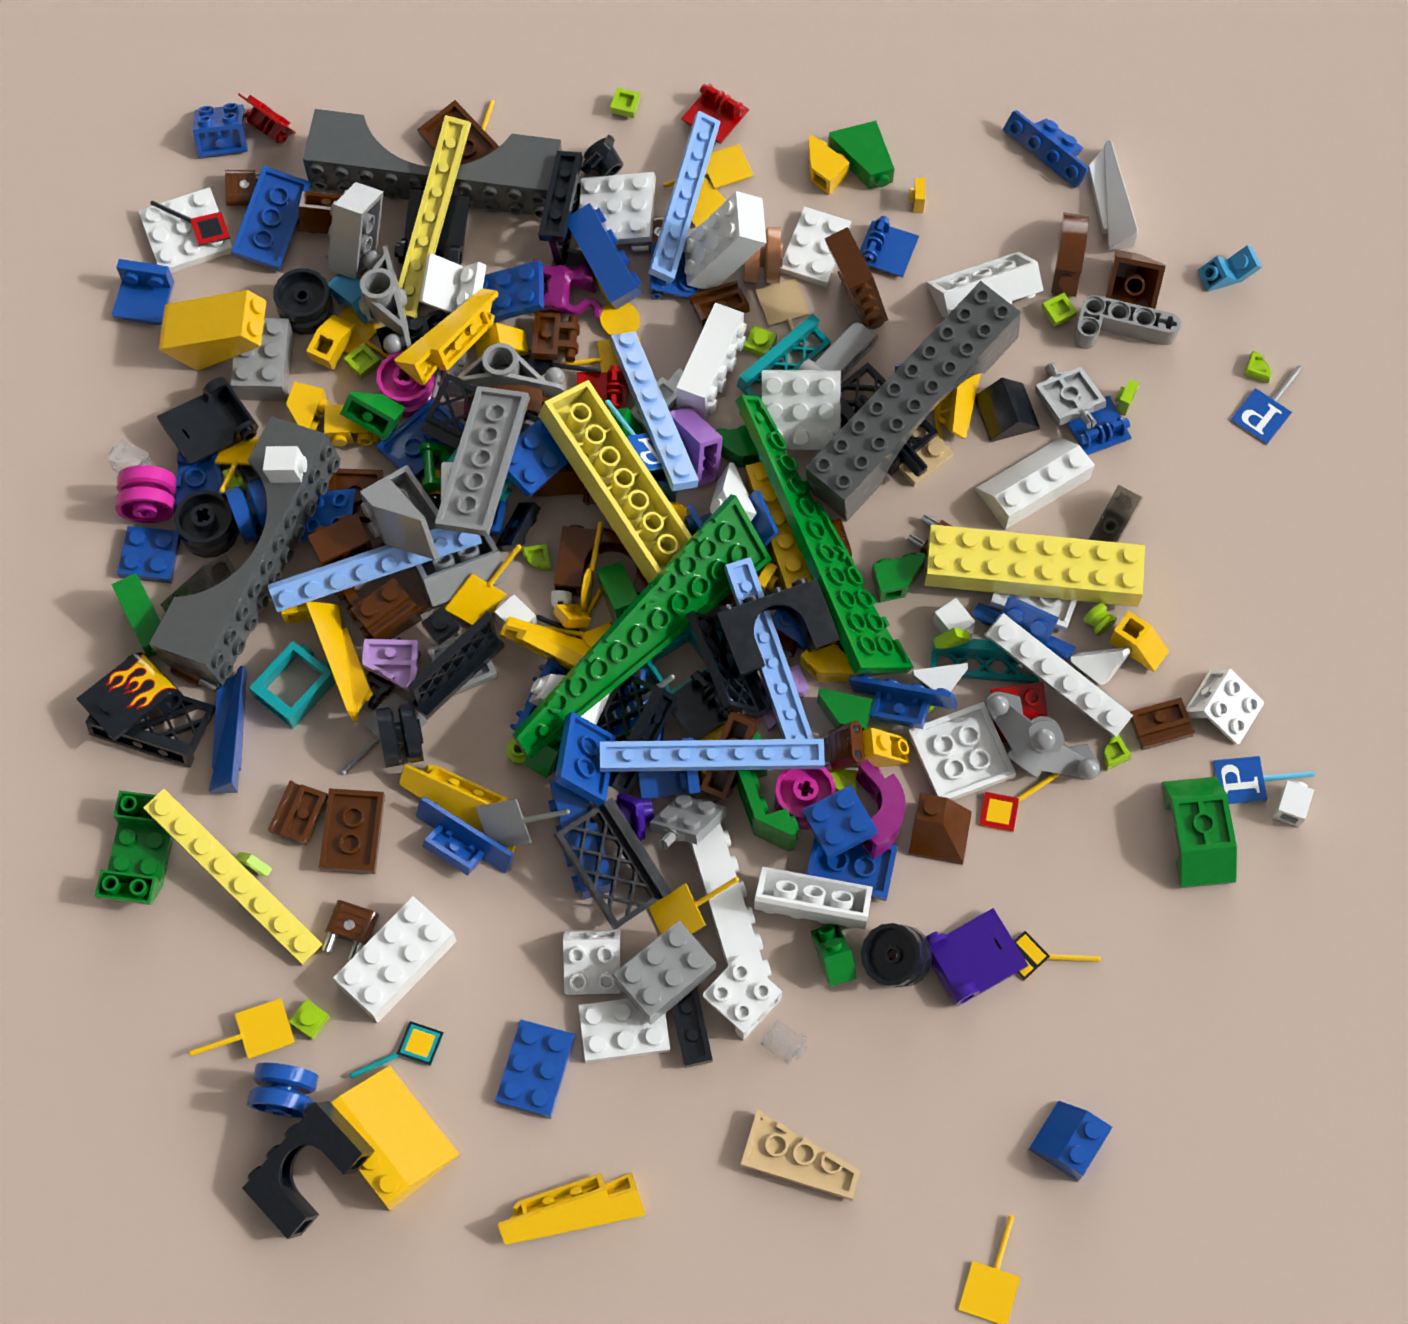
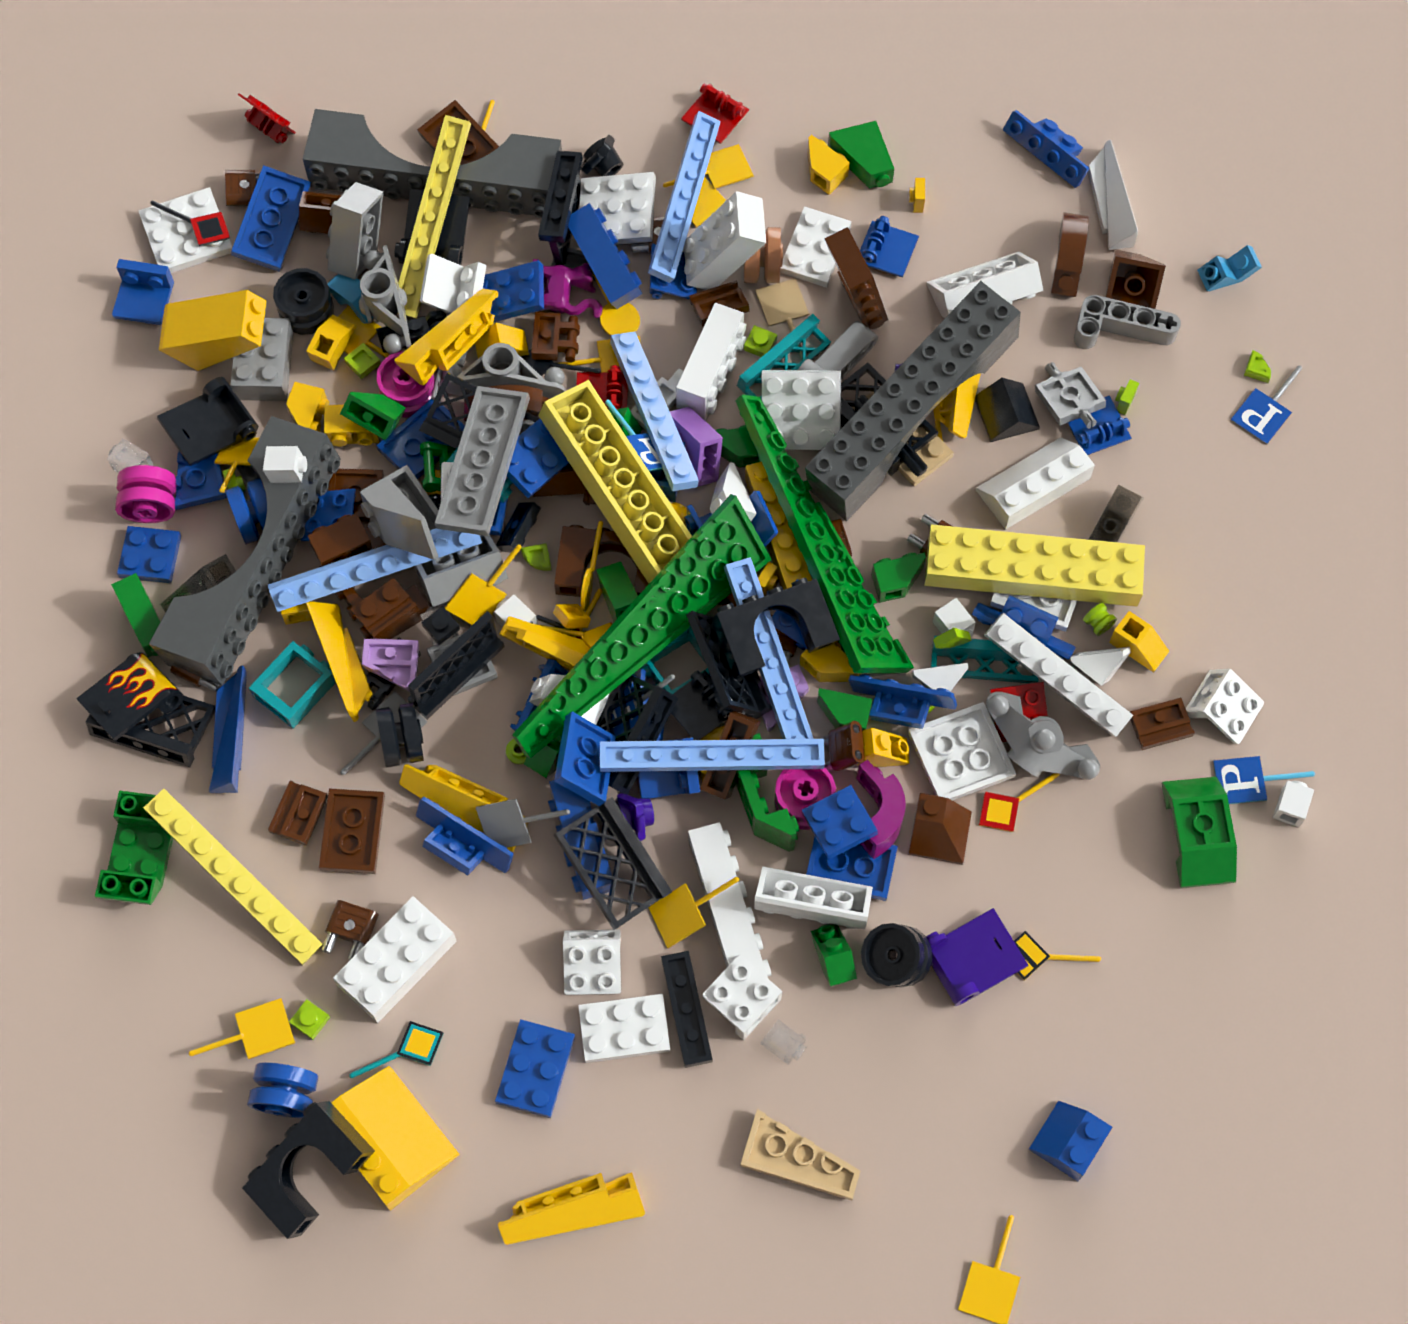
black wheel [174,490,239,558] -> none
blue bracket [193,103,248,157] -> none
tile [236,852,272,877] -> none
white hinge [551,590,572,608] -> none
lime plate [610,87,641,118] -> none
light grey brick [613,920,716,1025] -> none
light grey plate [650,793,727,850] -> none
lime tile [828,770,857,794] -> none
lime plate [1042,293,1078,328] -> none
lime tile [1103,734,1132,771] -> none

